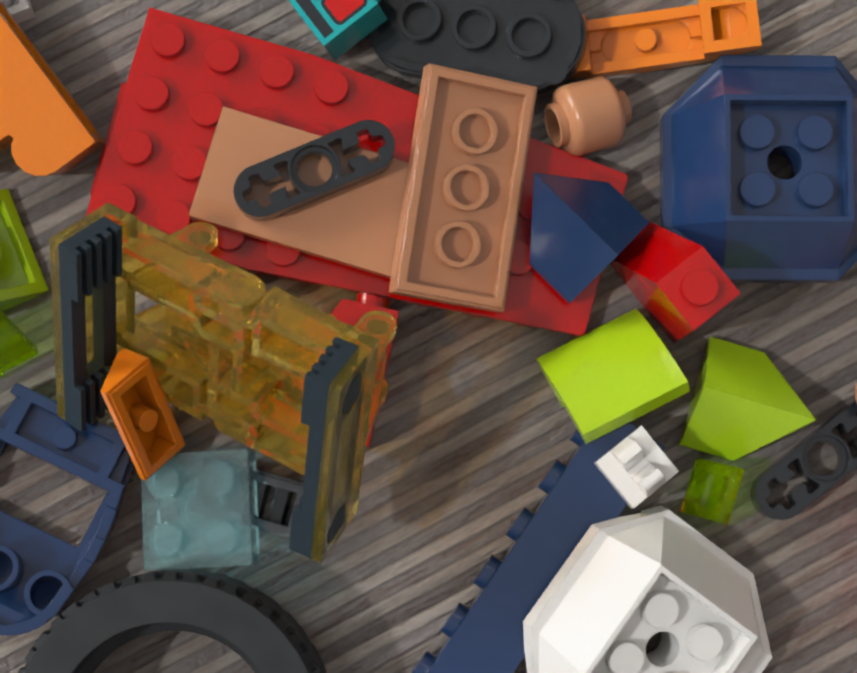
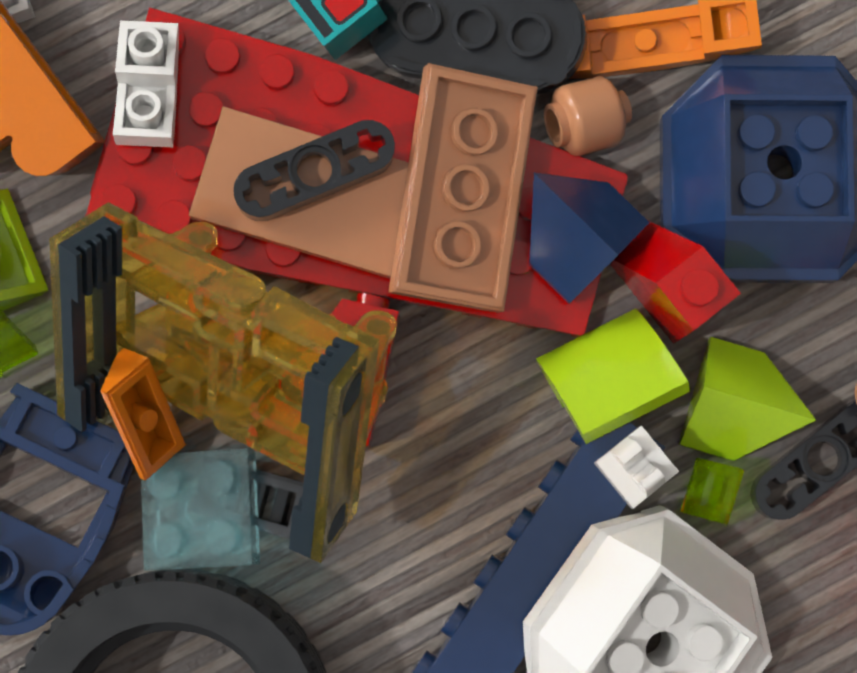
none -> white slope [113,20,179,148]

